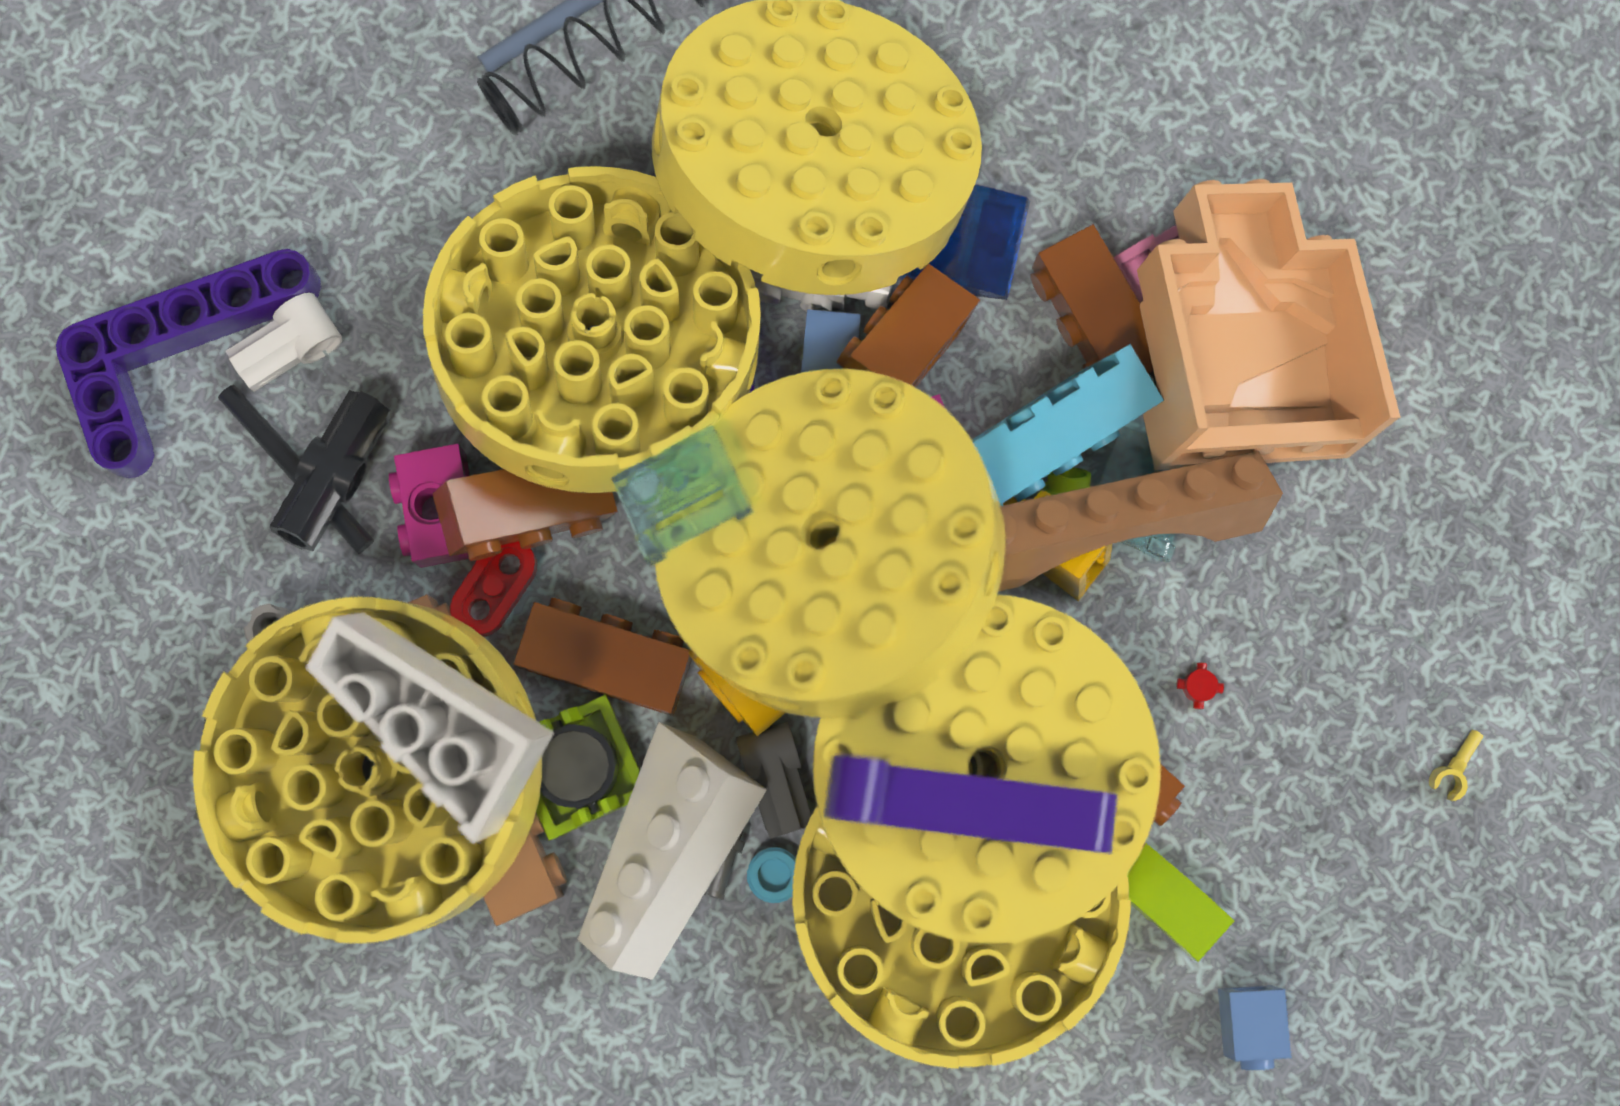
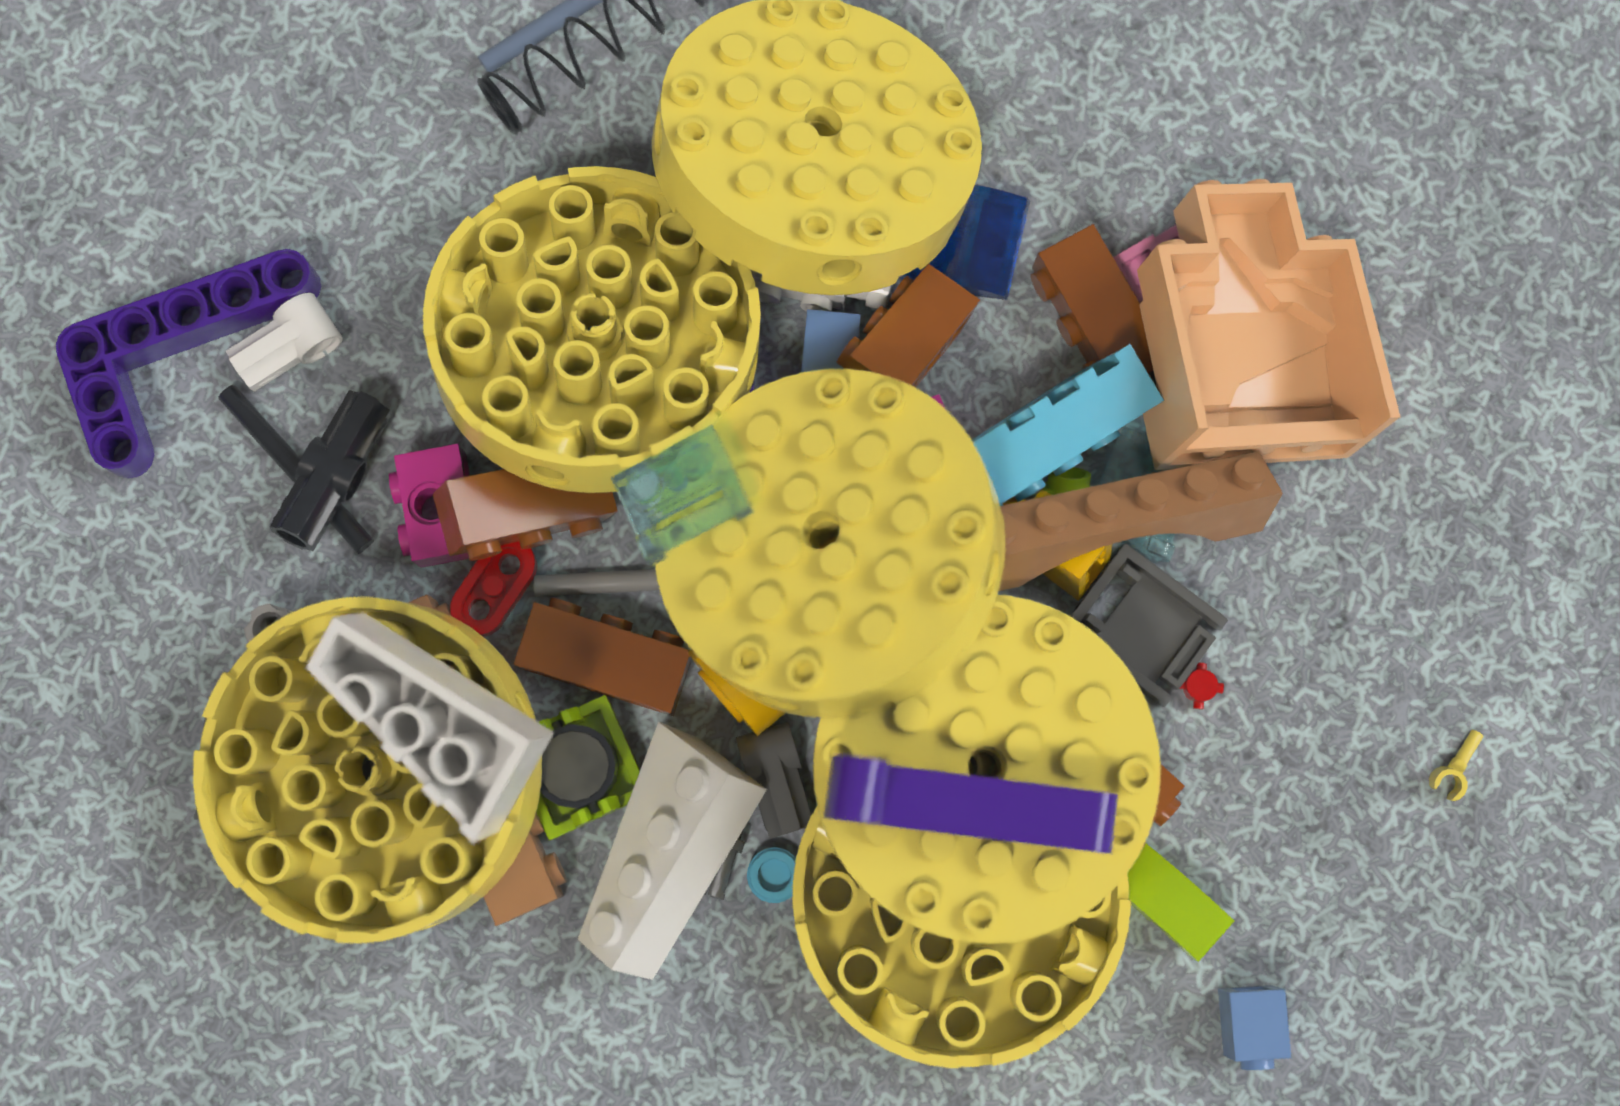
none -> light grey bar [534,569,660,597]
none -> dark grey container [1070,543,1228,707]

